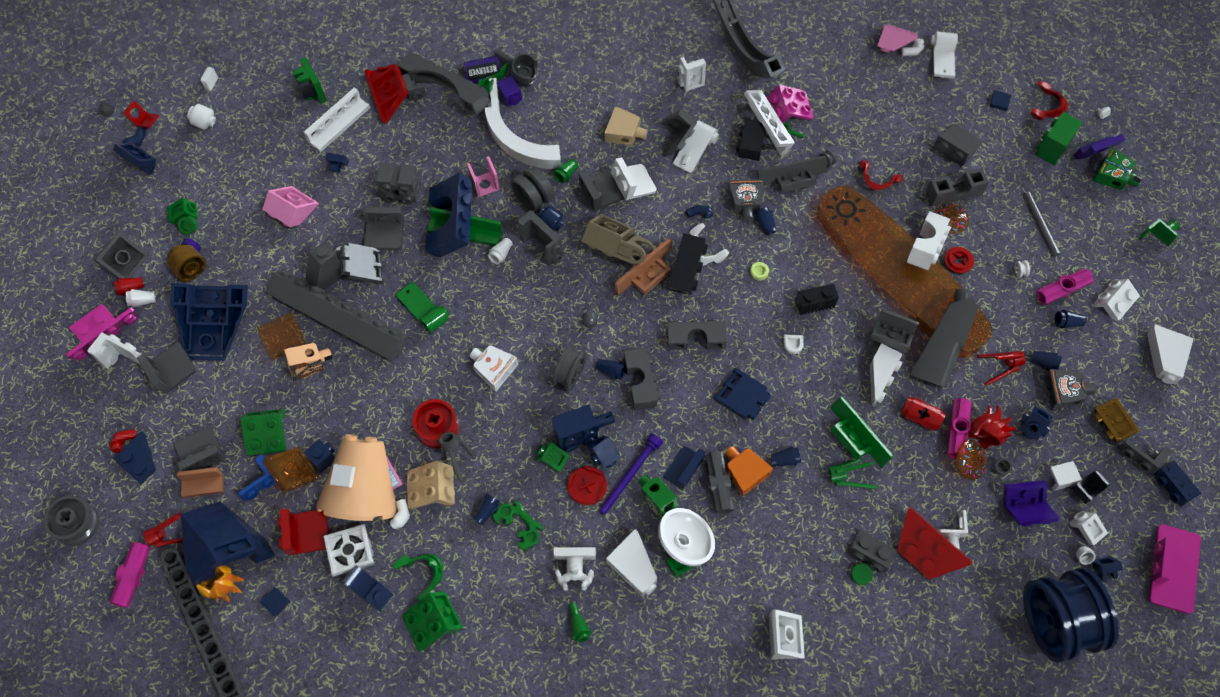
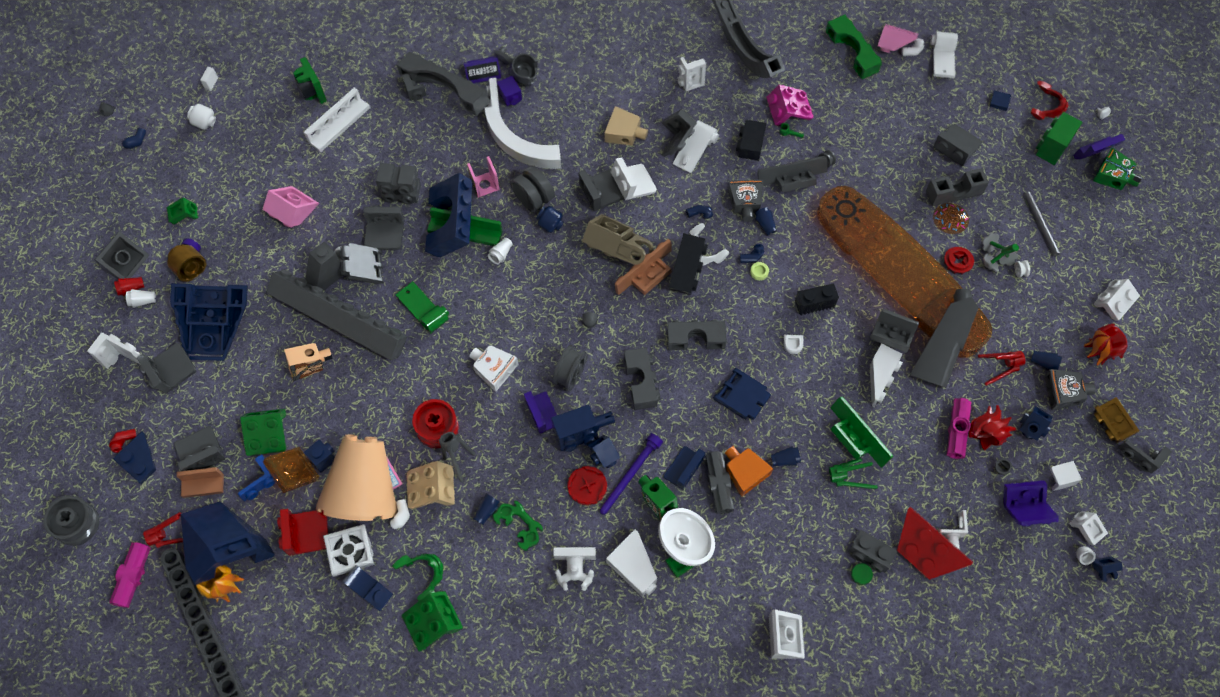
dark pink bracket [66,304,139,361] -> none
dark blue bracket [113,142,157,175] -> none
red bracket [123,101,159,128] -> none
green tile [177,216,198,235] -> none
clear orange tile [257,312,307,360] -> none
dark blue tile [260,587,291,617] -> none
dark blue tile [326,153,349,173] -> none
white tile [330,464,356,488] -> none
red wing [364,64,408,124] -> none
green helmet [478,63,508,93] -> none
dark grey panel [517,210,563,266] -> none
green bracket [535,442,570,473] -> none
green cone [553,159,579,183] -> none
green cone [568,602,592,643] -> none
dark blue cone [596,359,626,380] -> none
white fence [744,90,795,155] -> none
red helmet [859,160,903,190] -> none
red piece [900,396,946,431] -> none
white arch [907,211,951,270] -> none
clear orange dish [956,440,987,480] -> none
dark blue wheel [1023,567,1119,663] -> none
dark pink piece [1036,268,1094,305] -> none
dark blue cone [1054,310,1086,328] -> none
black bracket [1071,470,1110,504] -> none
green bracket [1139,219,1180,246] -> none
white slope [1147,324,1193,384] -> none
dark pink bracket [1149,524,1201,614] -> none
dark blue bracket [1153,460,1202,507] -> none
none -> dark purple panel [524,391,557,434]
none -> dark blue arm [740,244,765,263]
none -> green arch [825,14,882,80]
none -> light grey plant [982,233,1019,272]
none -> red hair [1084,323,1128,365]

